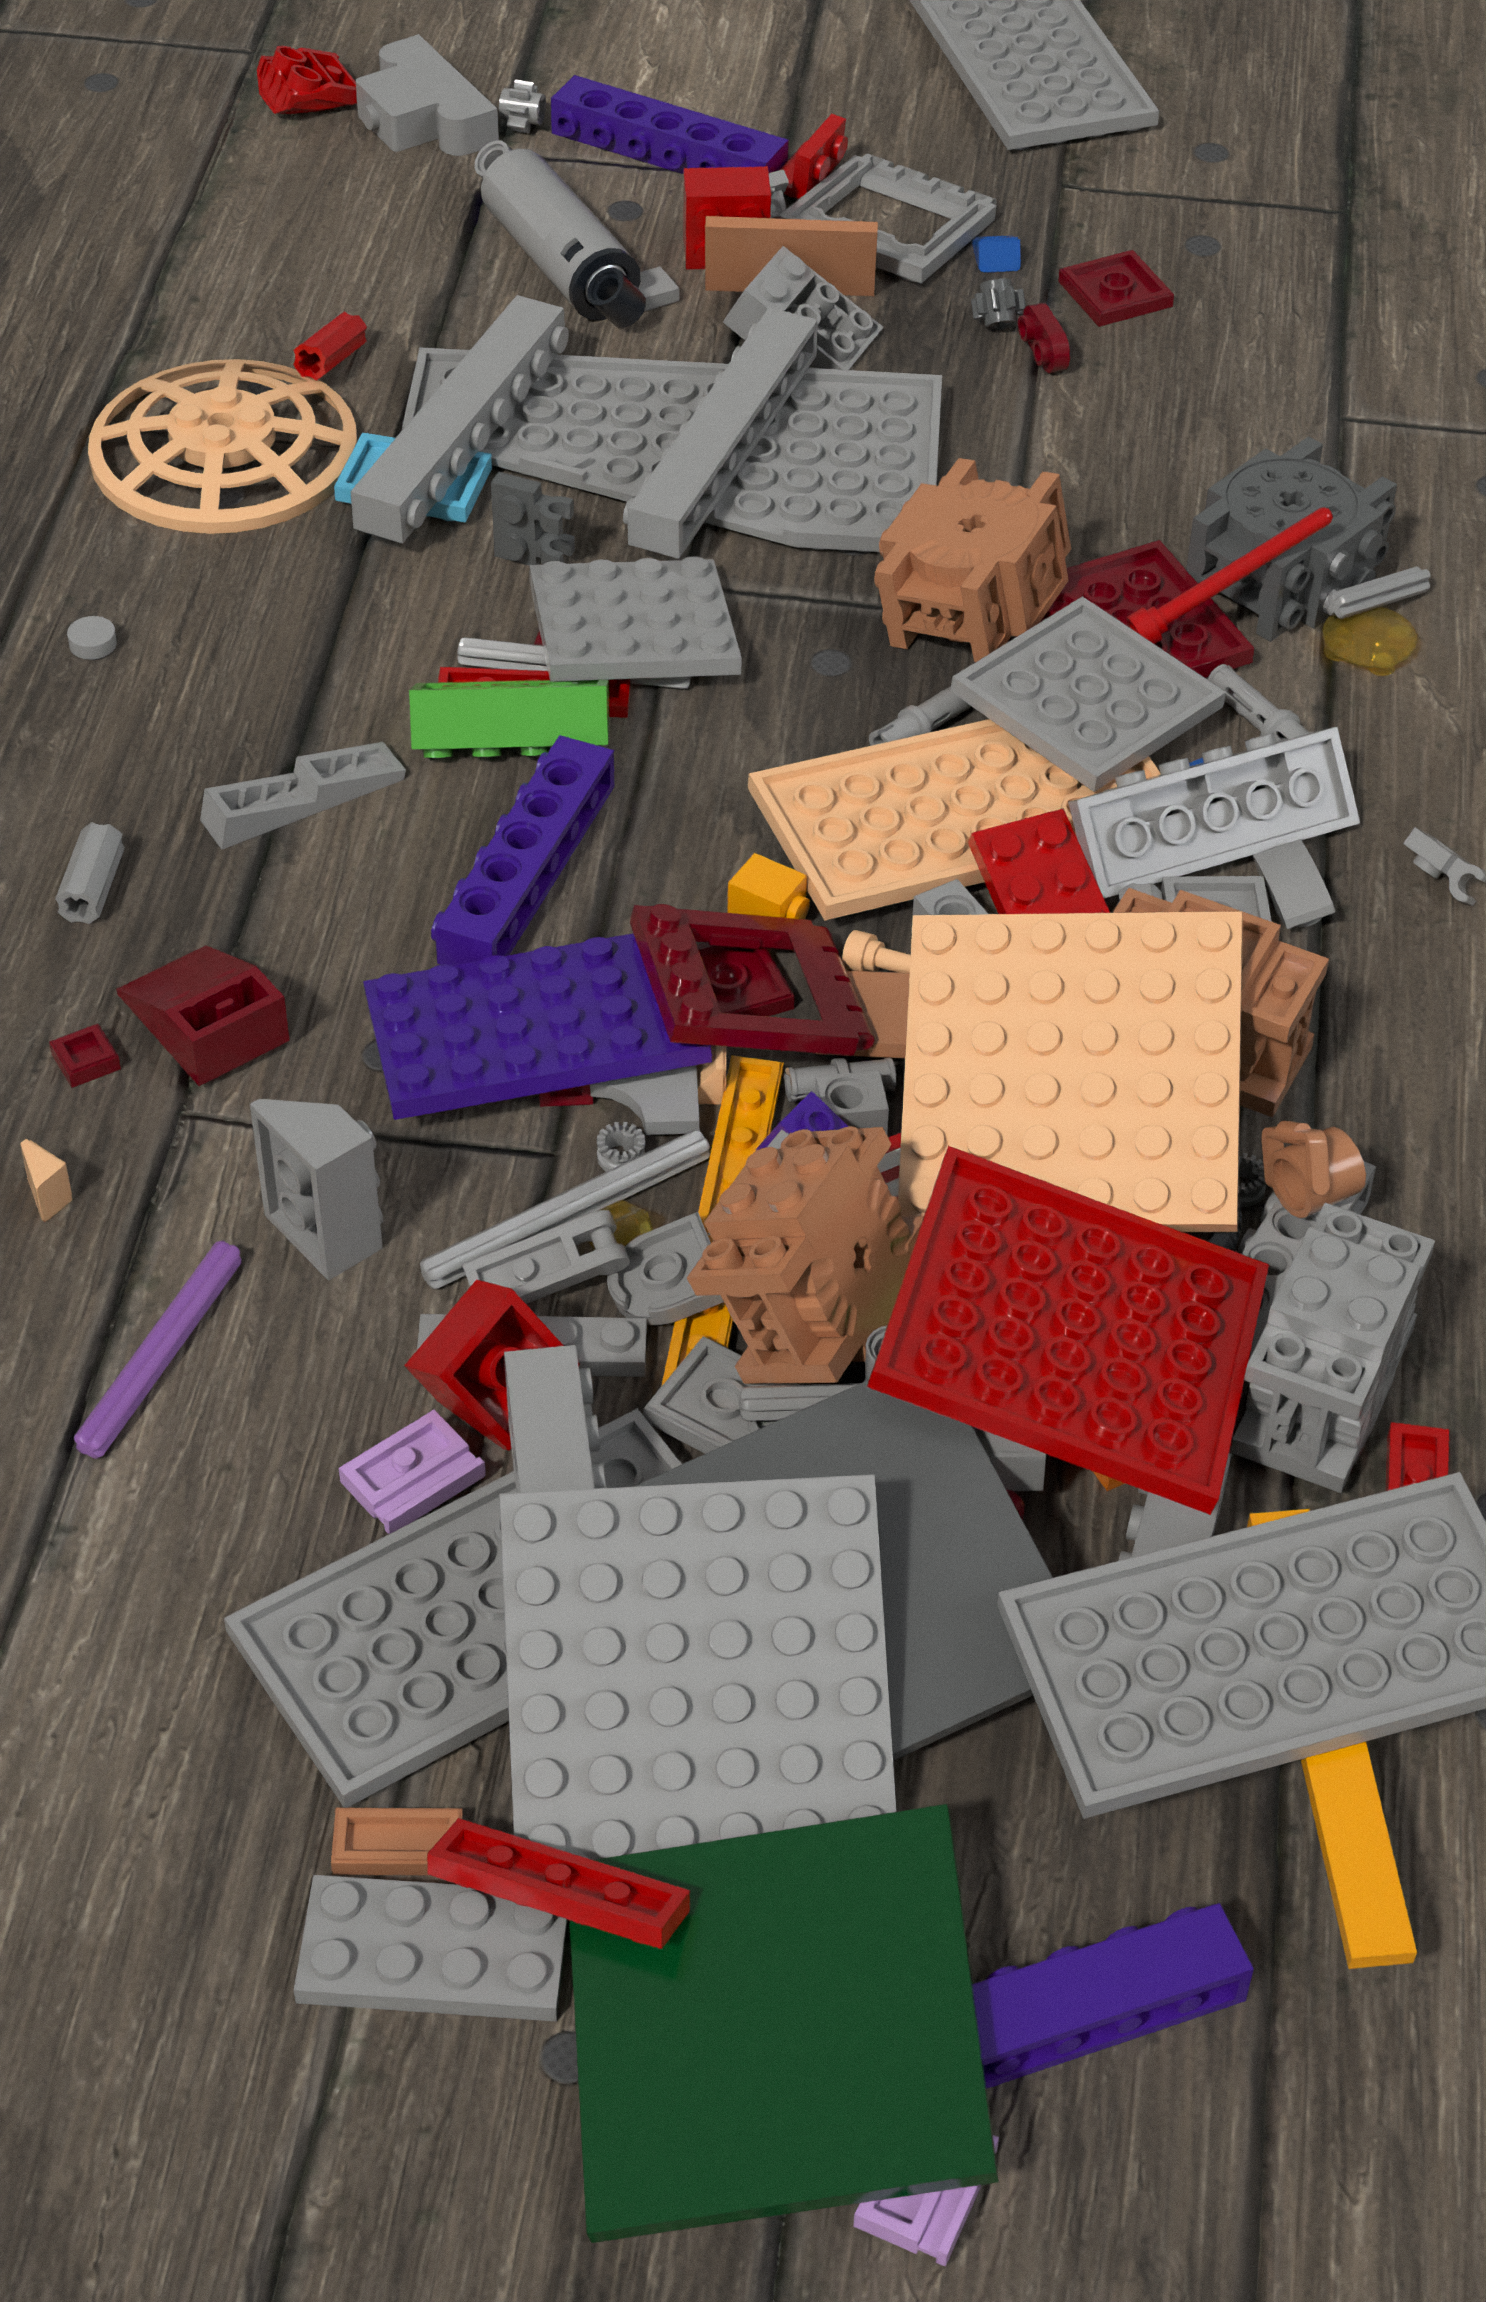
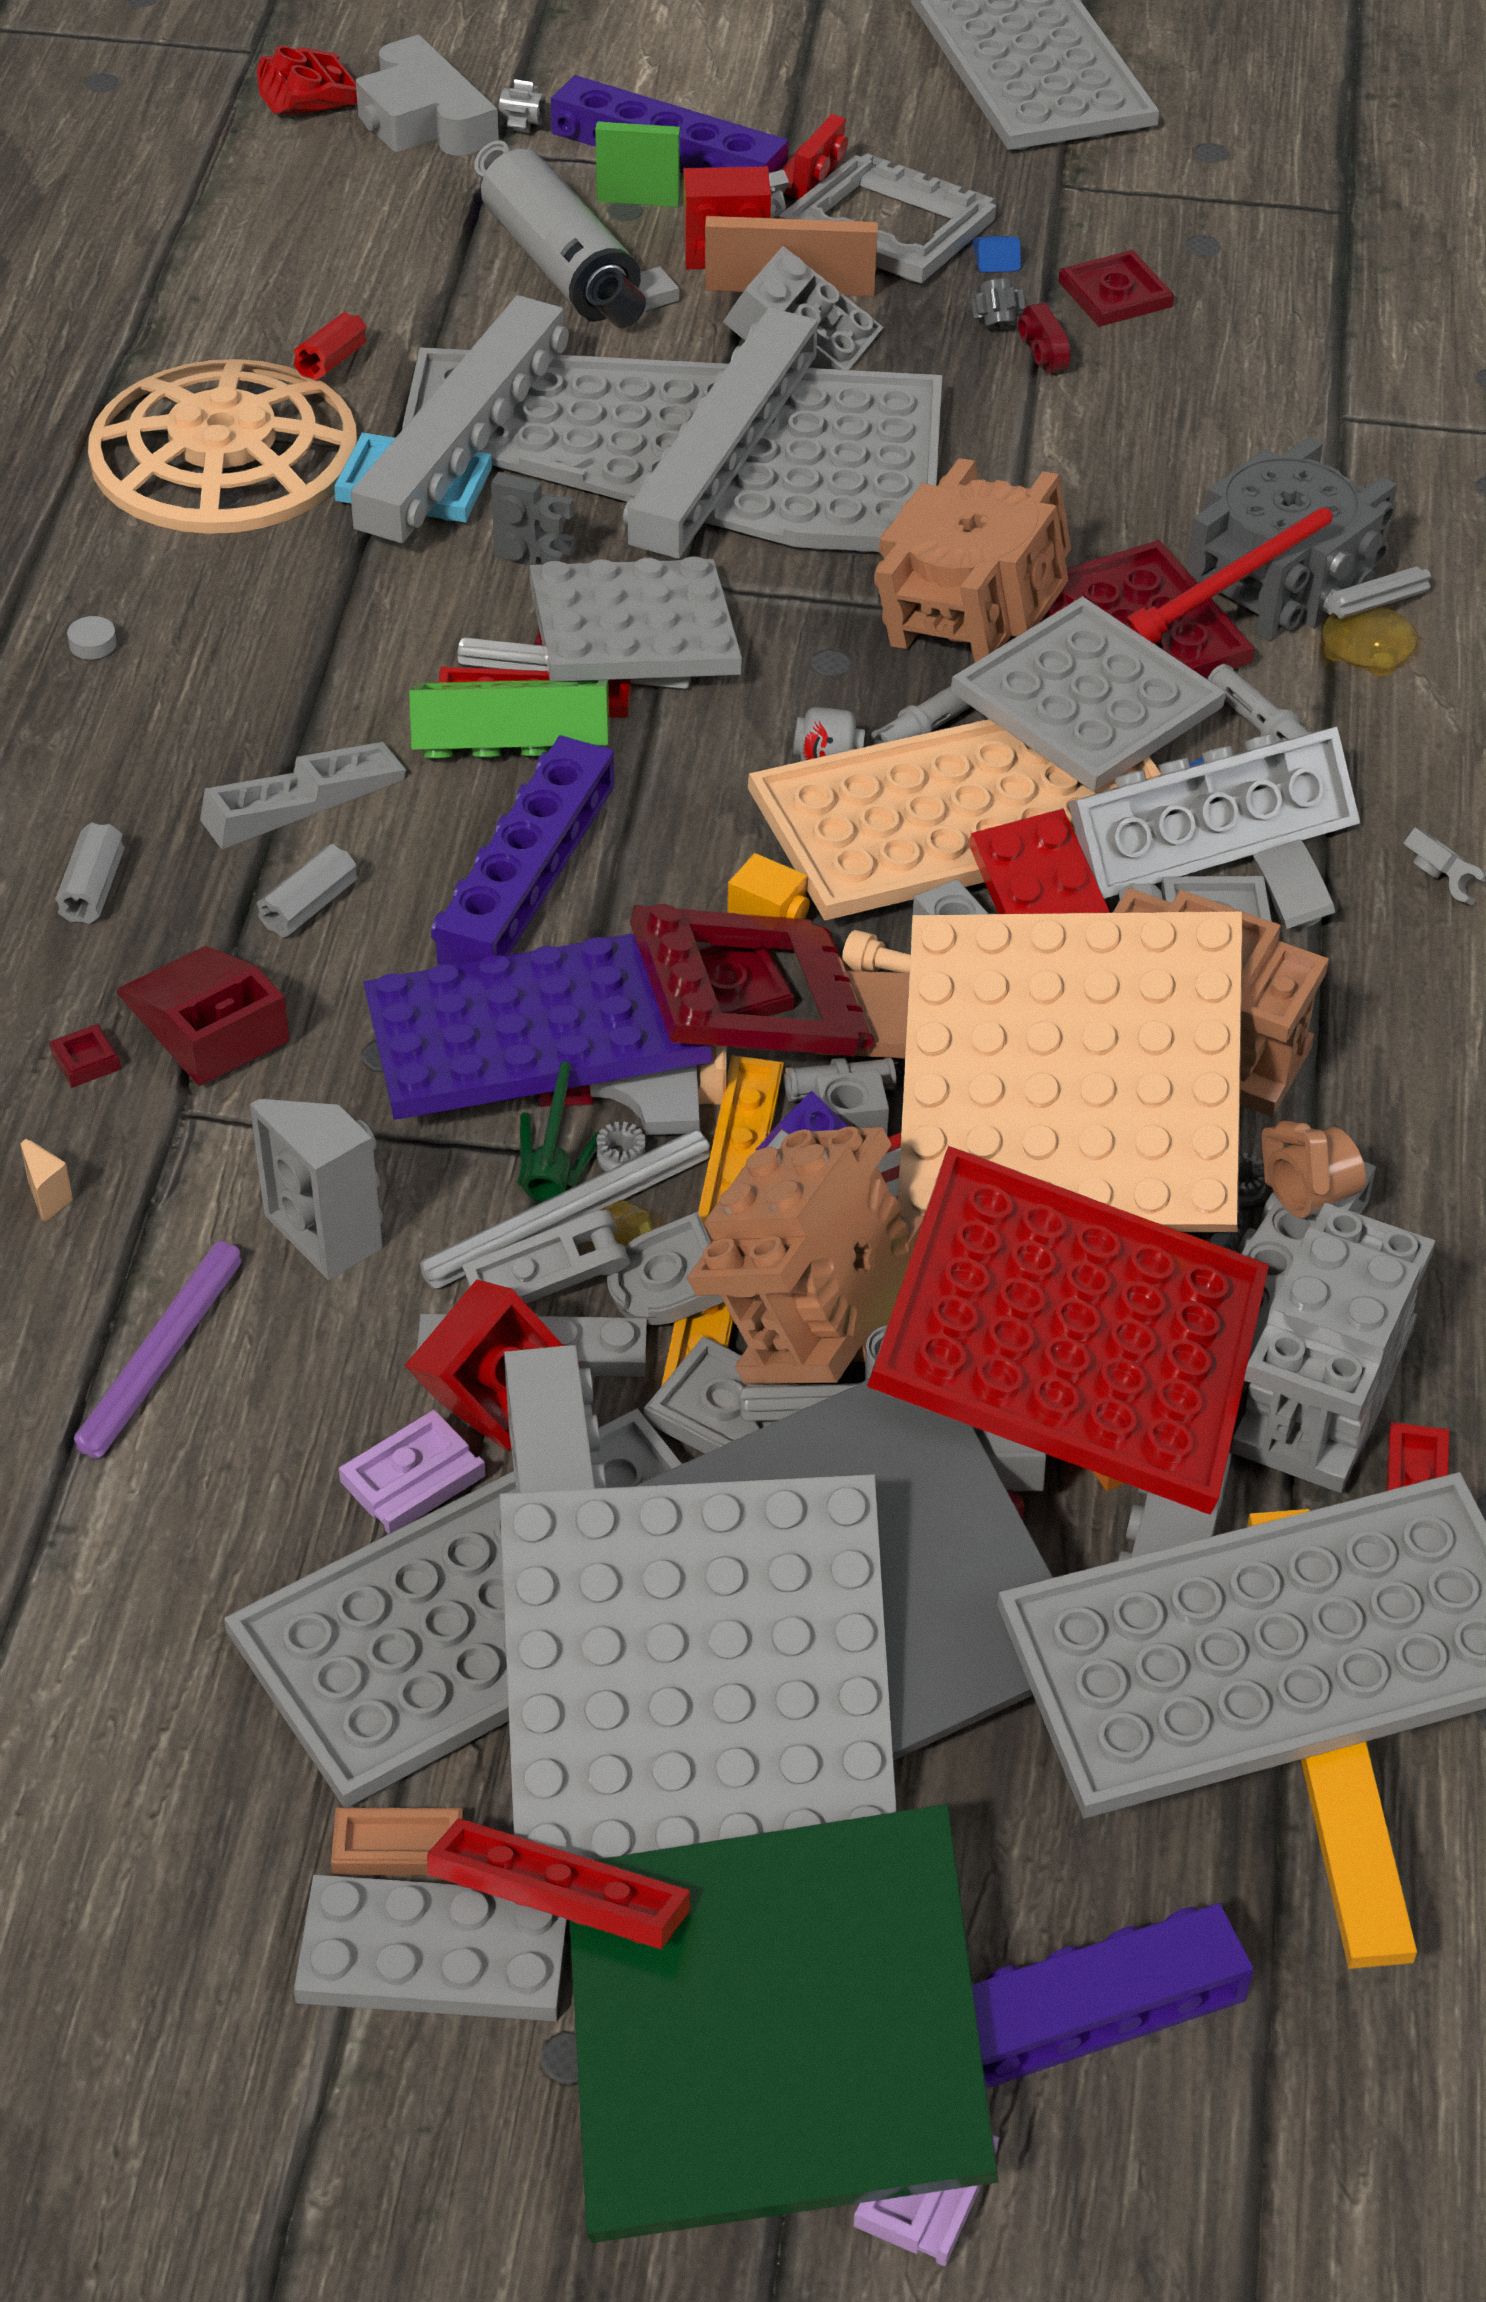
none -> light grey axle [256,843,358,938]
none -> dark green plant [517,1061,600,1202]
none -> bright green tile [595,122,680,207]
none -> light grey head [793,707,865,762]

